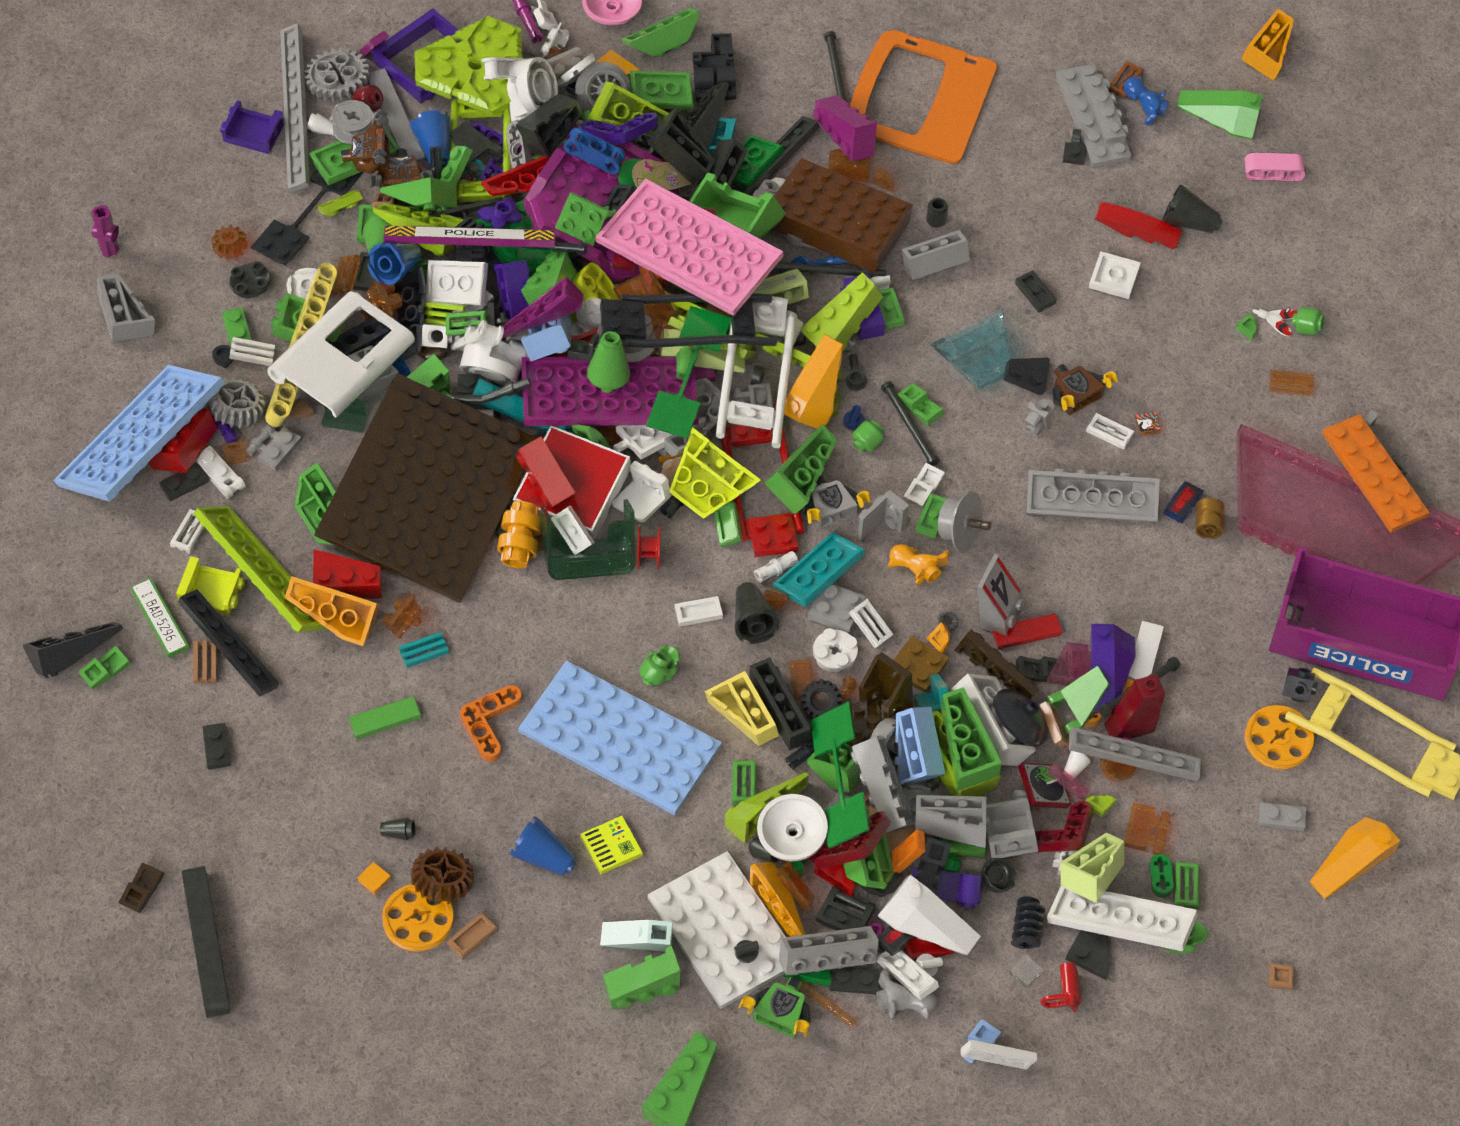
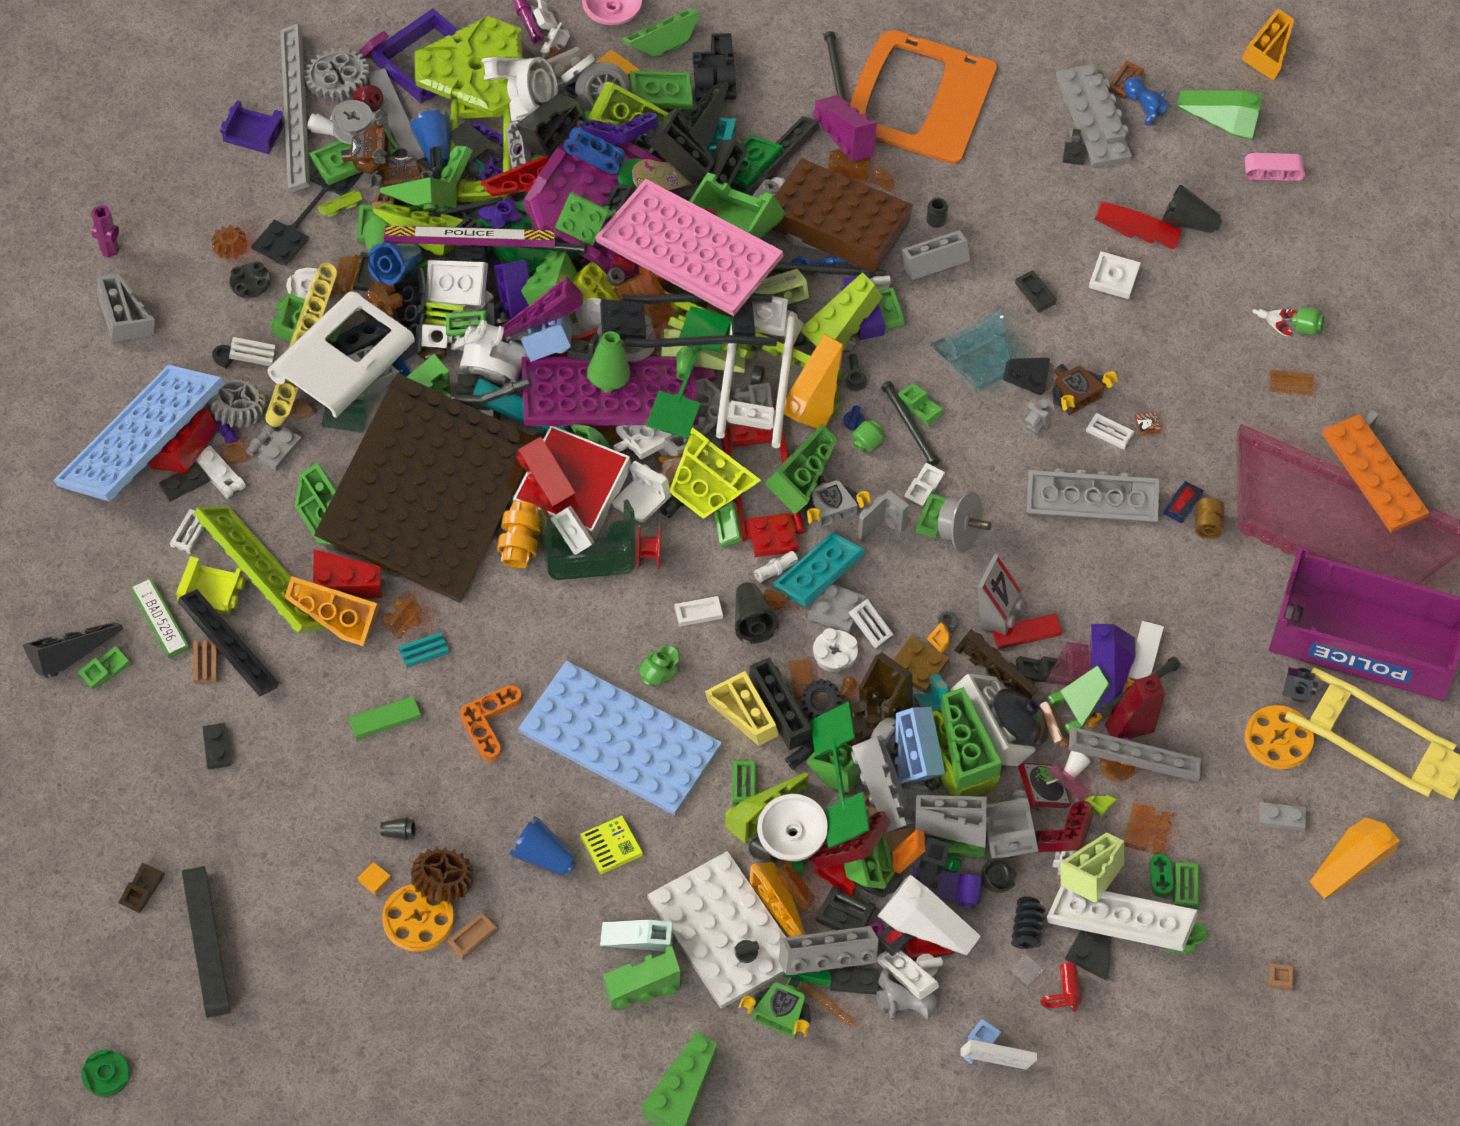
bright green plate [222,307,251,346] -> none
light orange animal [888,544,950,586] -> none
bright green tile [1235,313,1257,341] -> none
none -> green tile [81,1049,131,1097]
none -> flat silver hinge [606,267,625,286]

